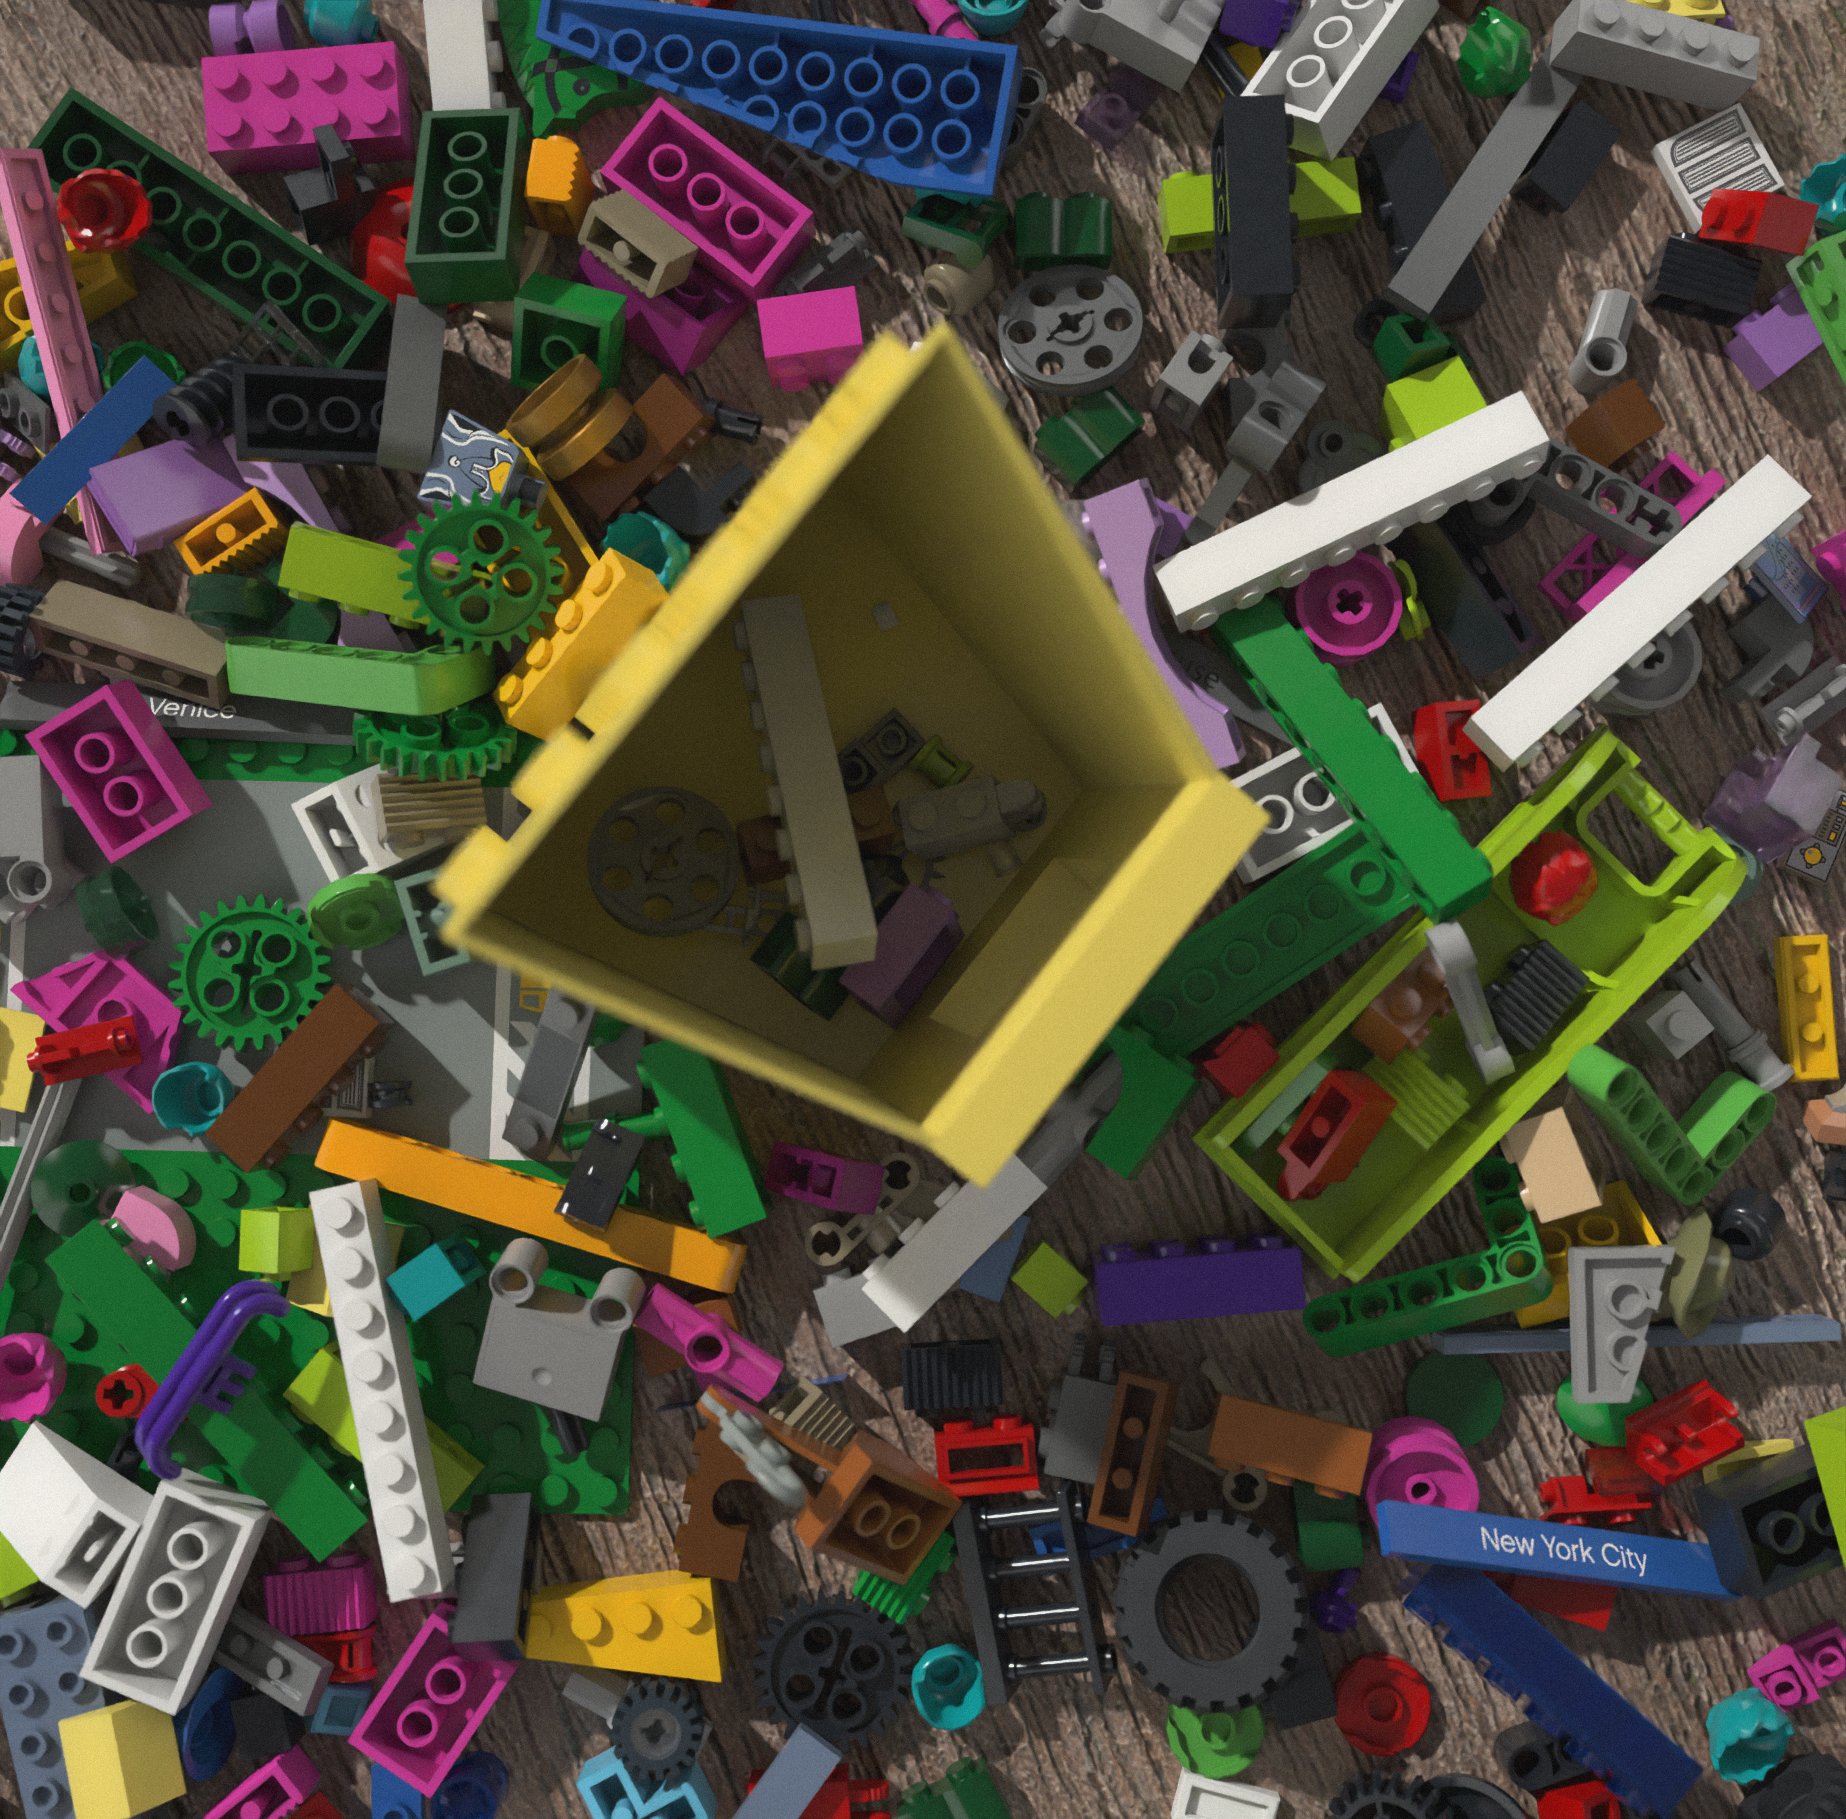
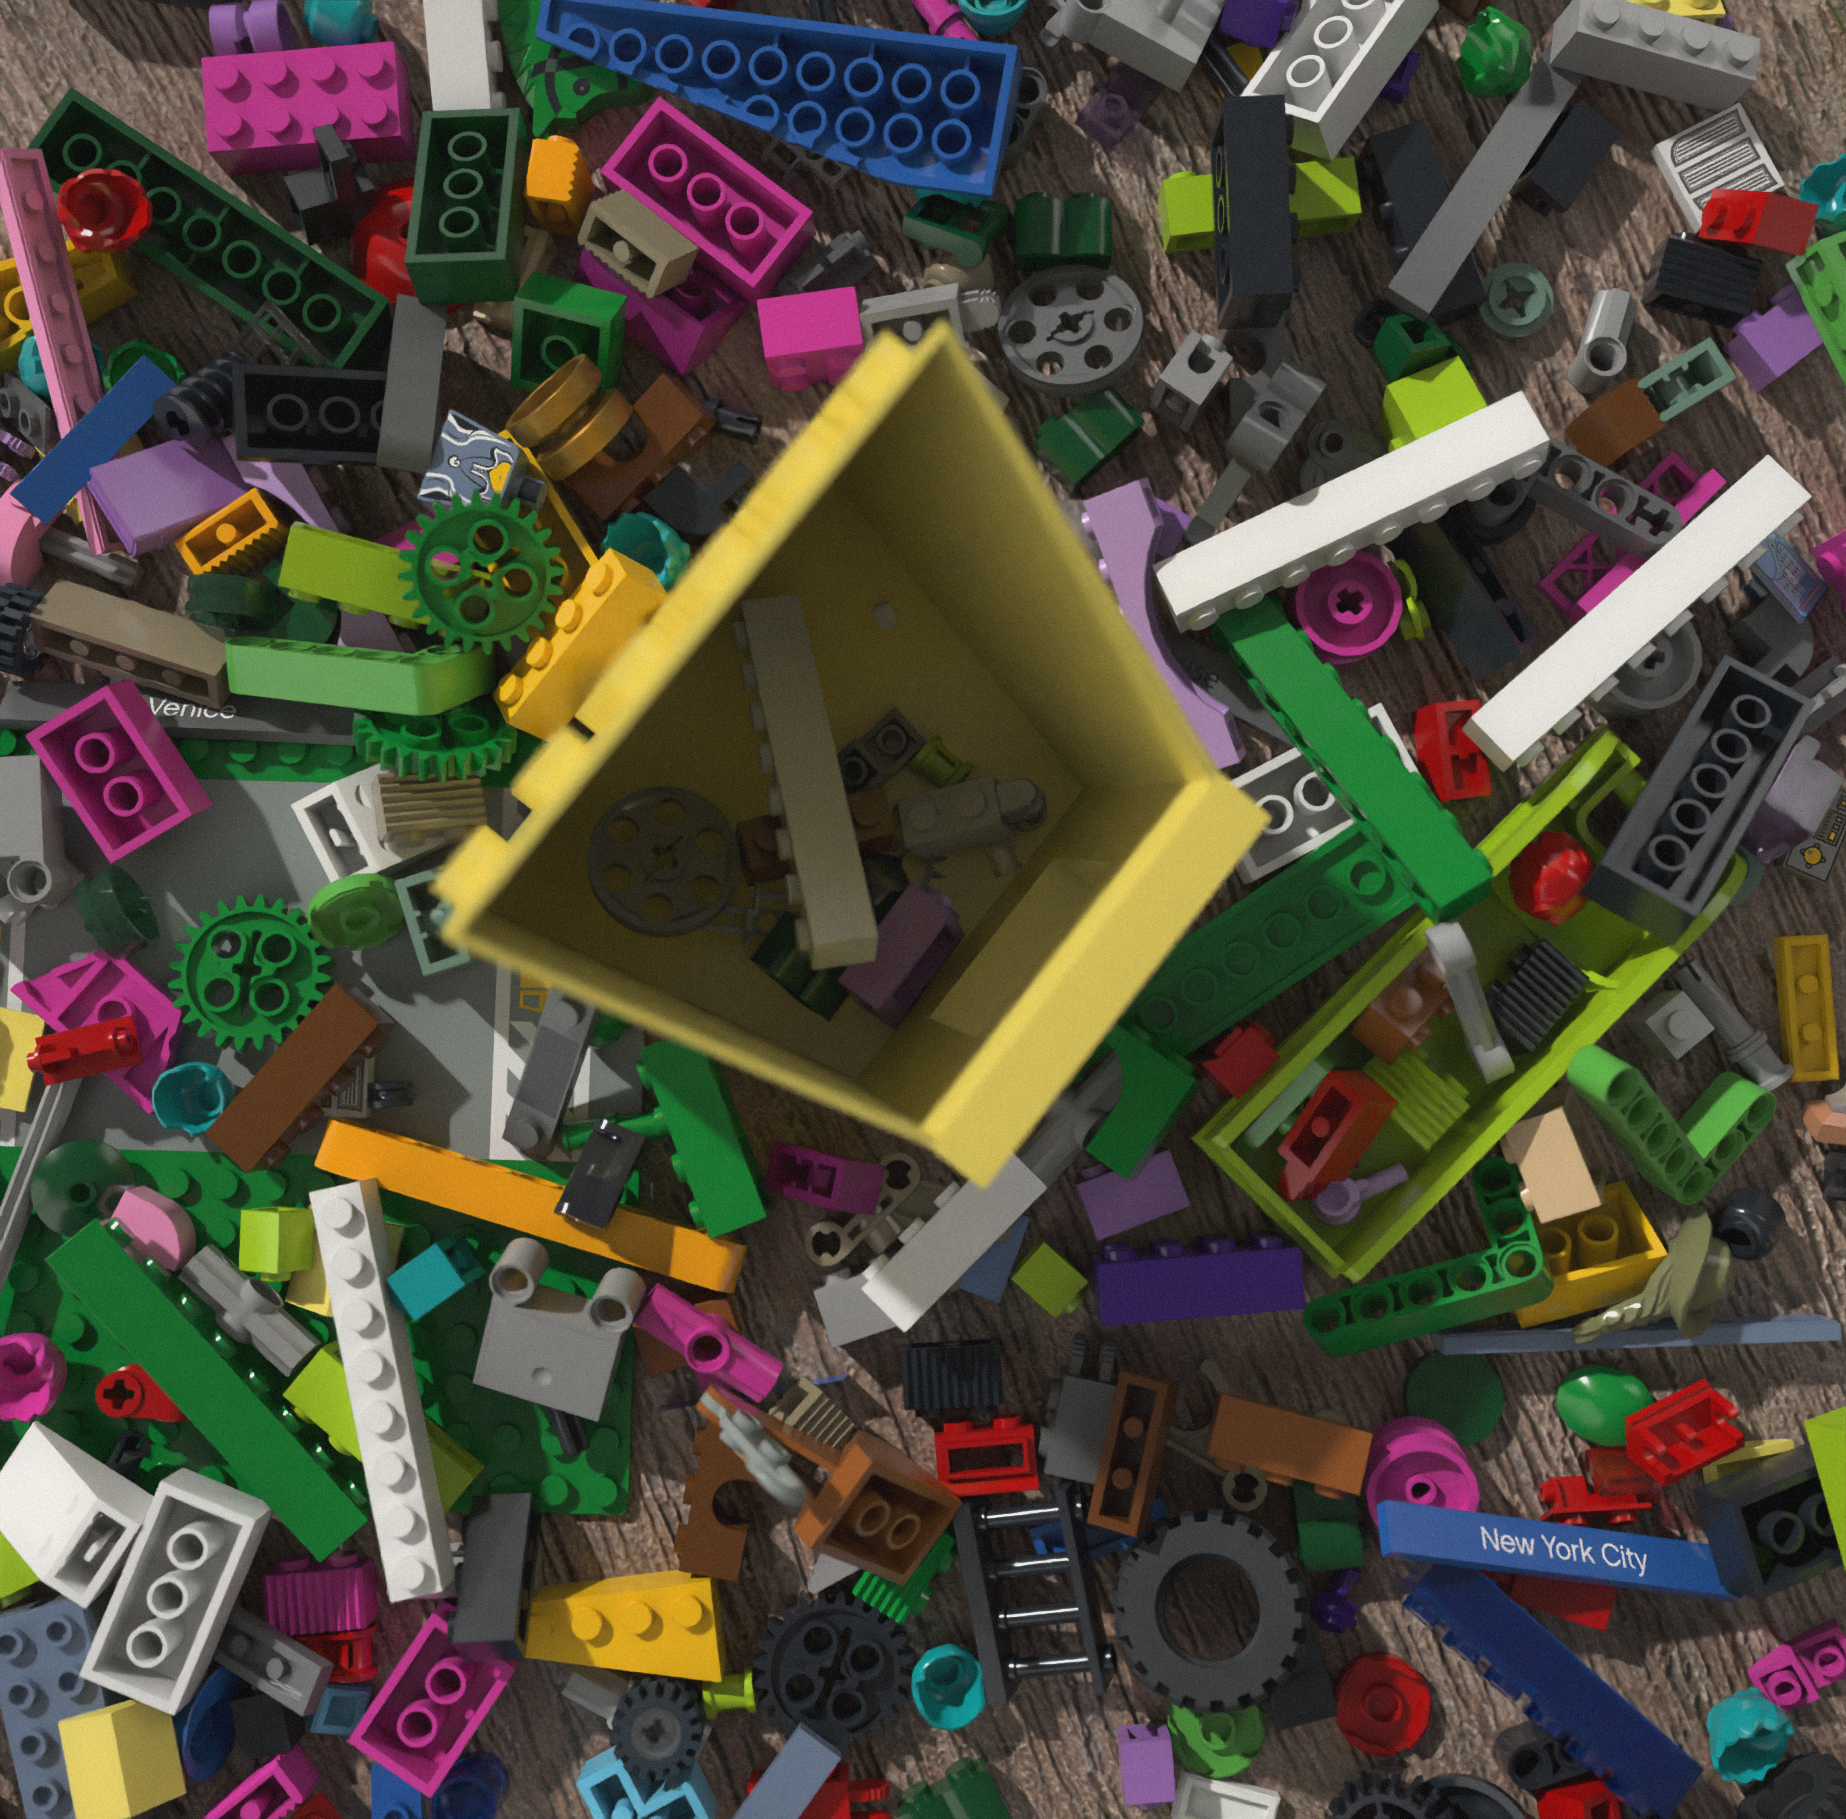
dark purple piece [135,1279,291,1481] -> none
light grey wing [1568,1245,1676,1404] -> none
none -> light grey piece [178,1244,321,1377]
none -> lime bush [702,1666,759,1720]
none -> light grey slope [807,1553,860,1594]
none -> light grey hinge [859,282,1001,353]
none -> medium lavender brick [1073,1147,1190,1241]
none -> medium lavender brick [1116,1722,1176,1810]
none -> lavender plate [1311,1162,1409,1227]
none -> sand green gear [1478,262,1553,341]
none -> black brick [1580,654,1816,946]
none -> sand green brick [1637,337,1737,426]

